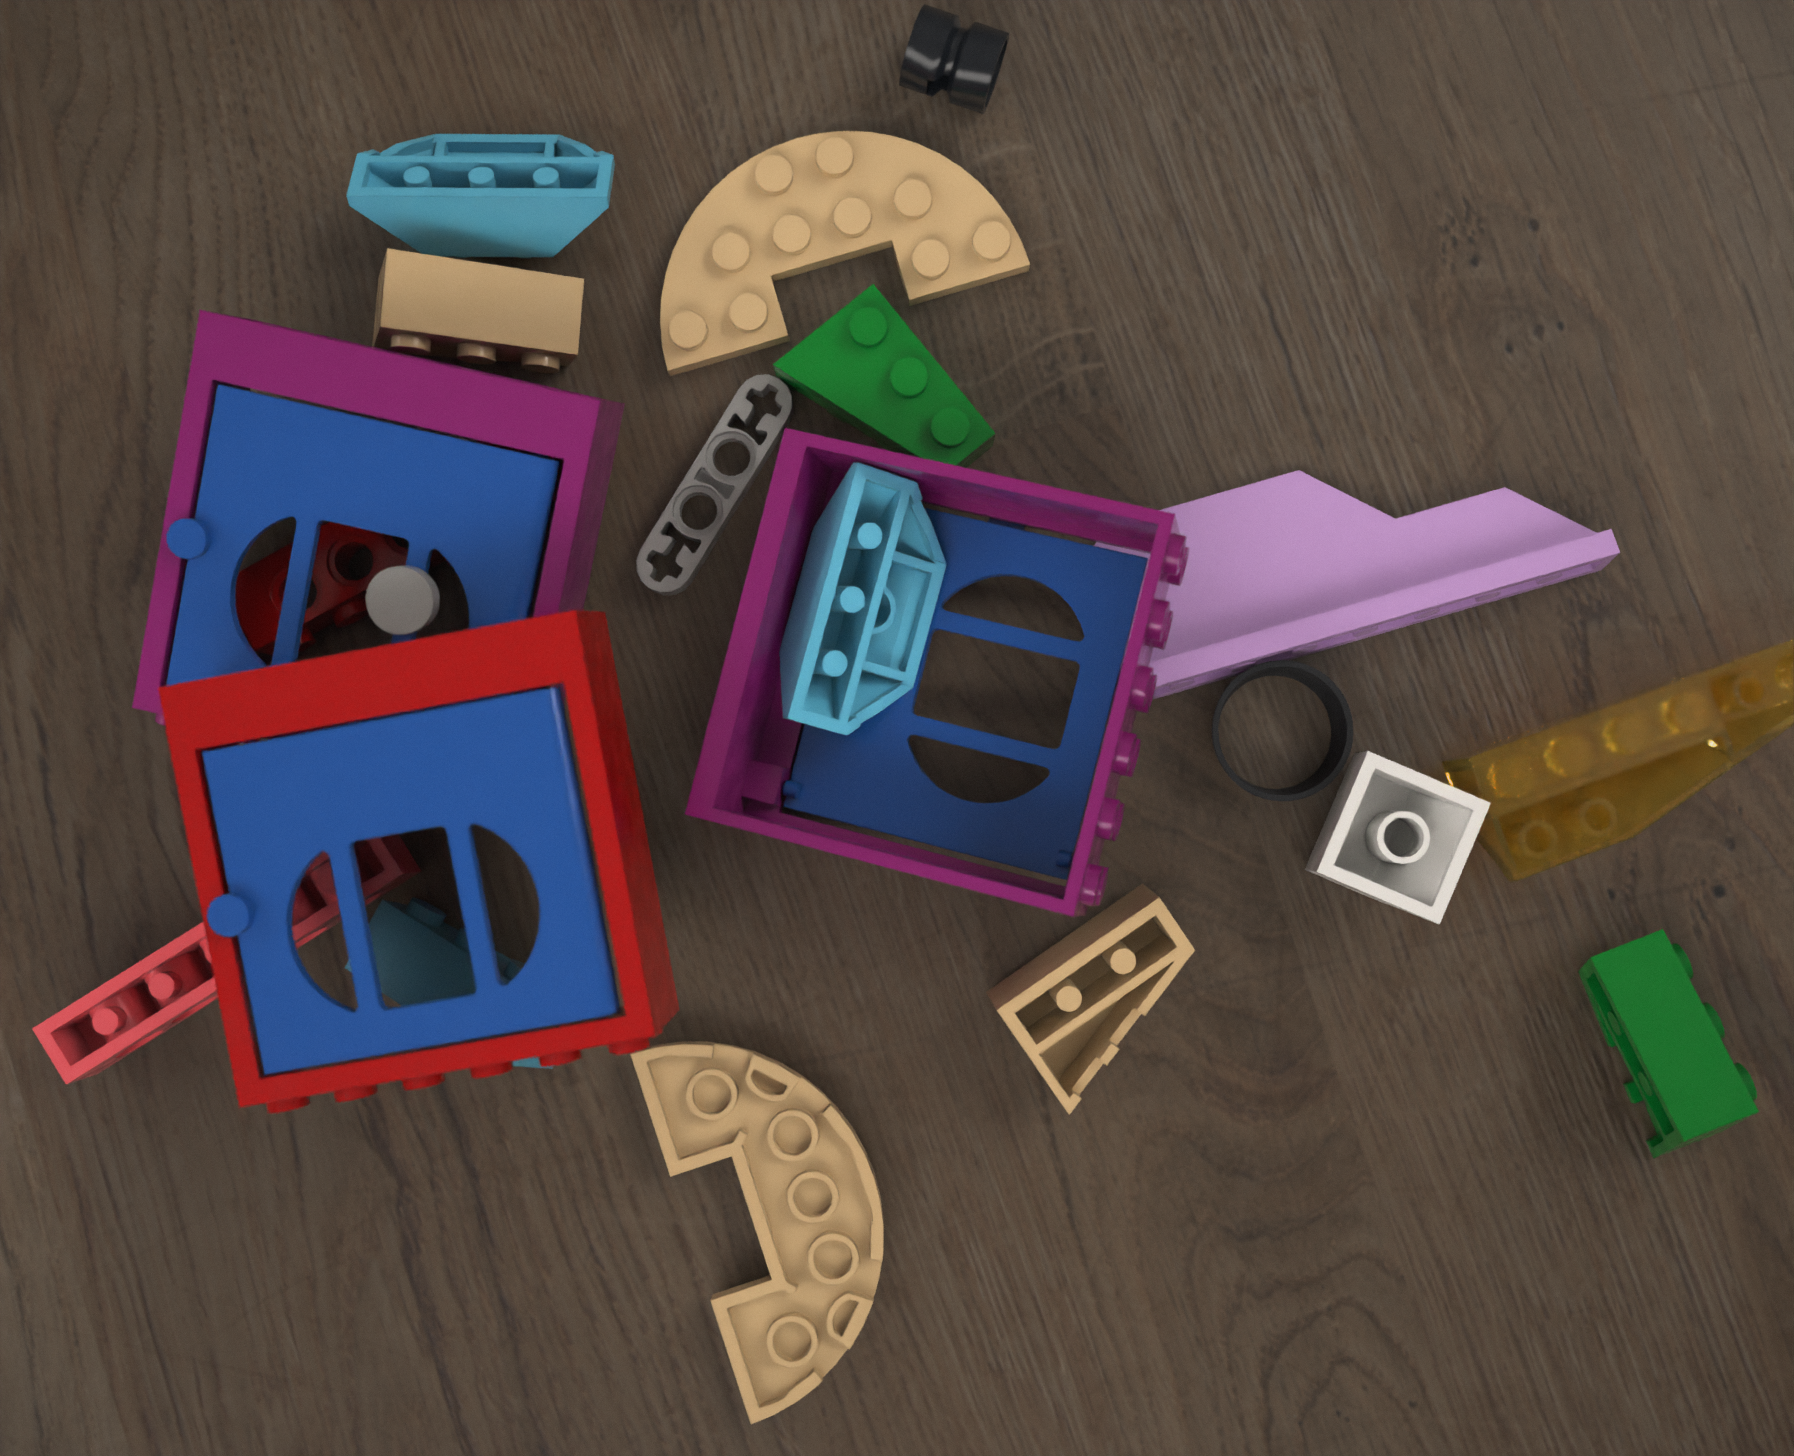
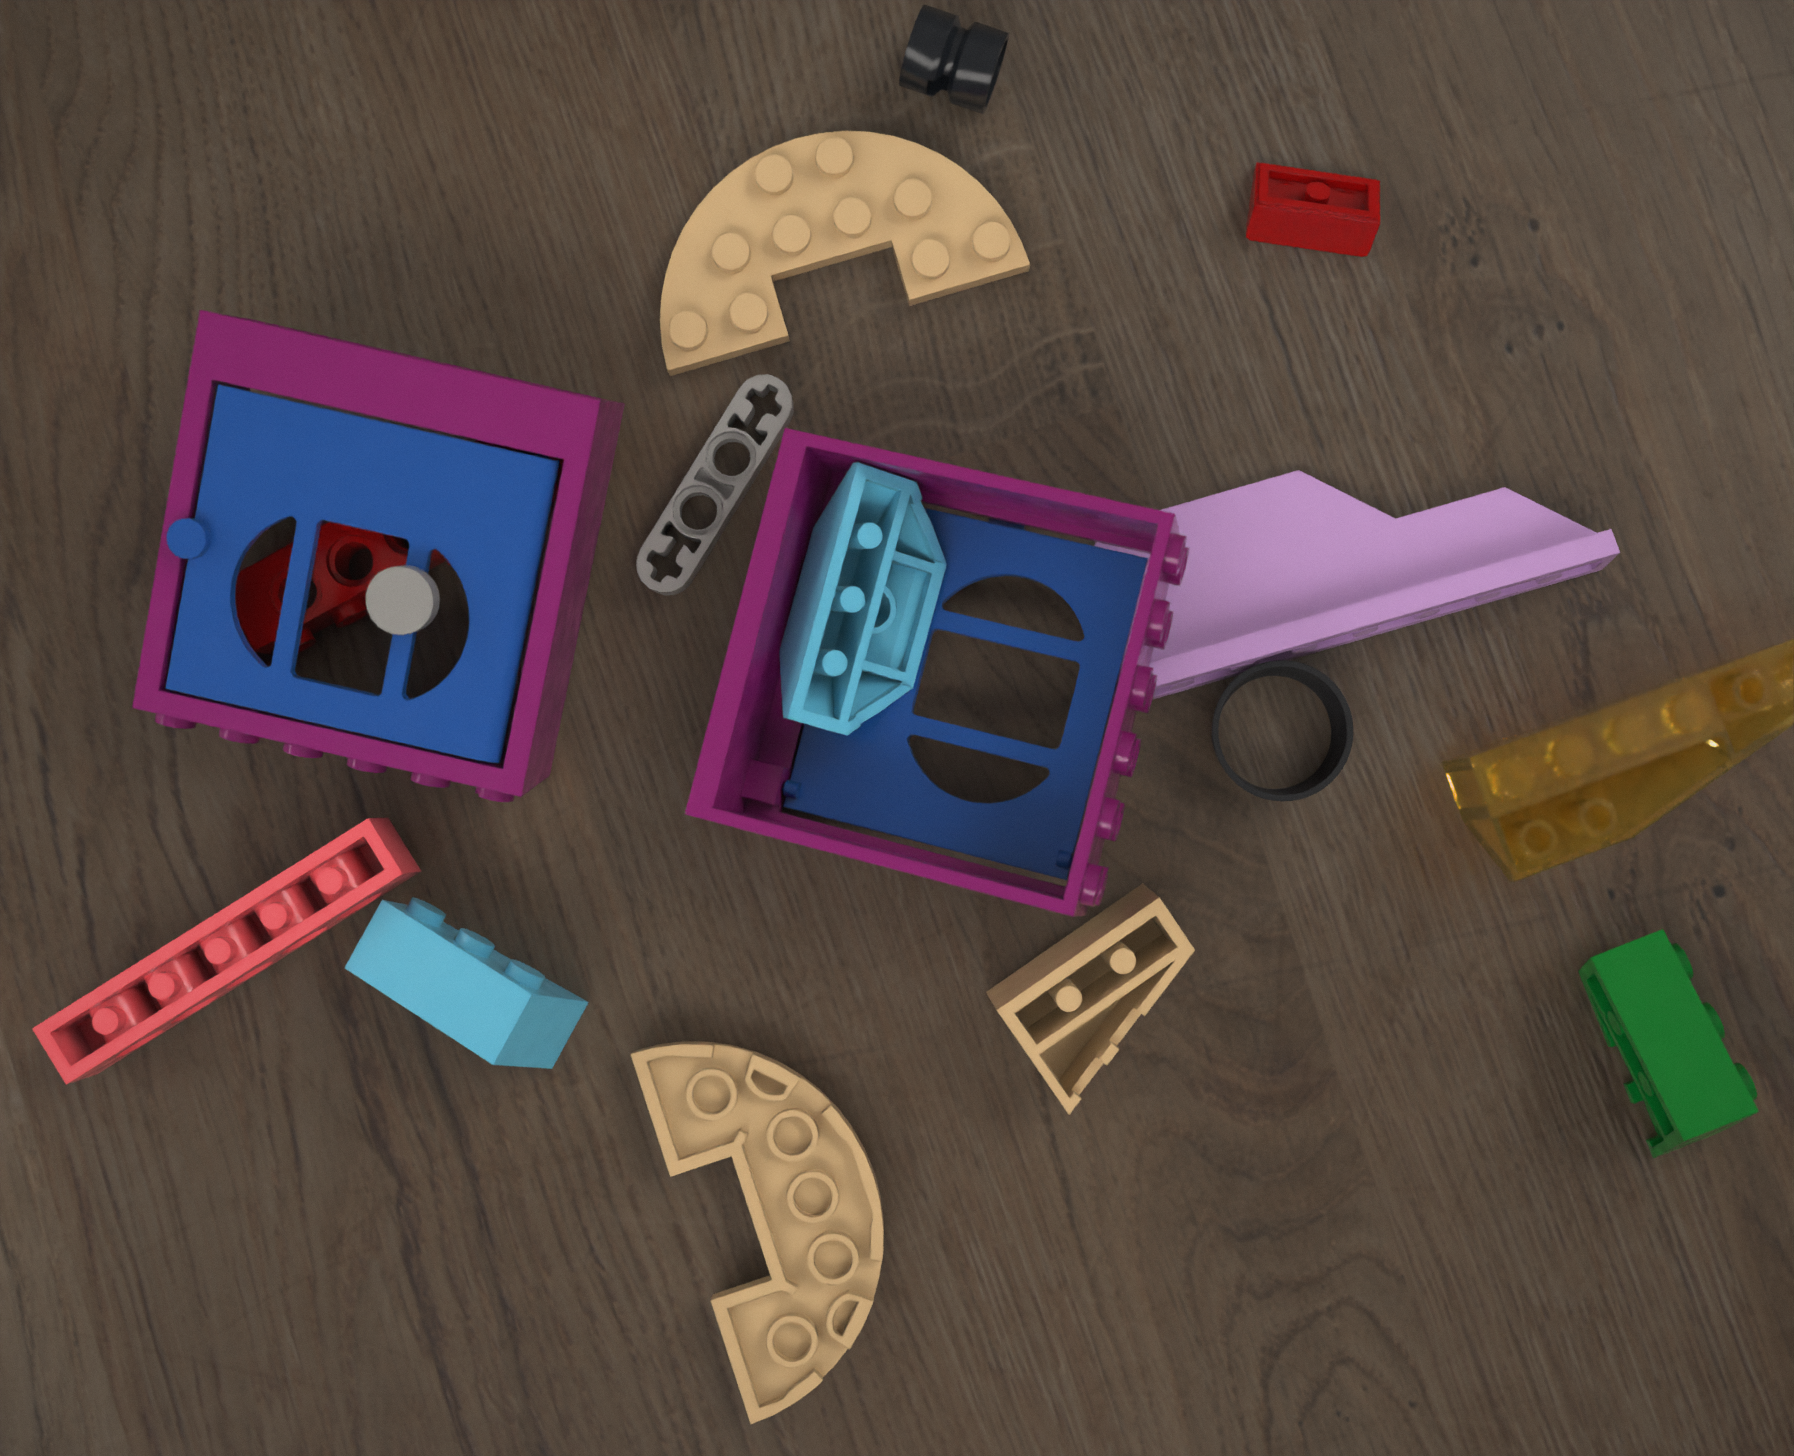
door [158,610,680,1114] -> none
medium azure wedge [346,134,615,258] -> none
tan wedge [372,248,584,373] -> none
green wedge [773,284,996,468] -> none
white slope [1305,751,1491,924] -> none
none -> red slope [1246,162,1380,257]

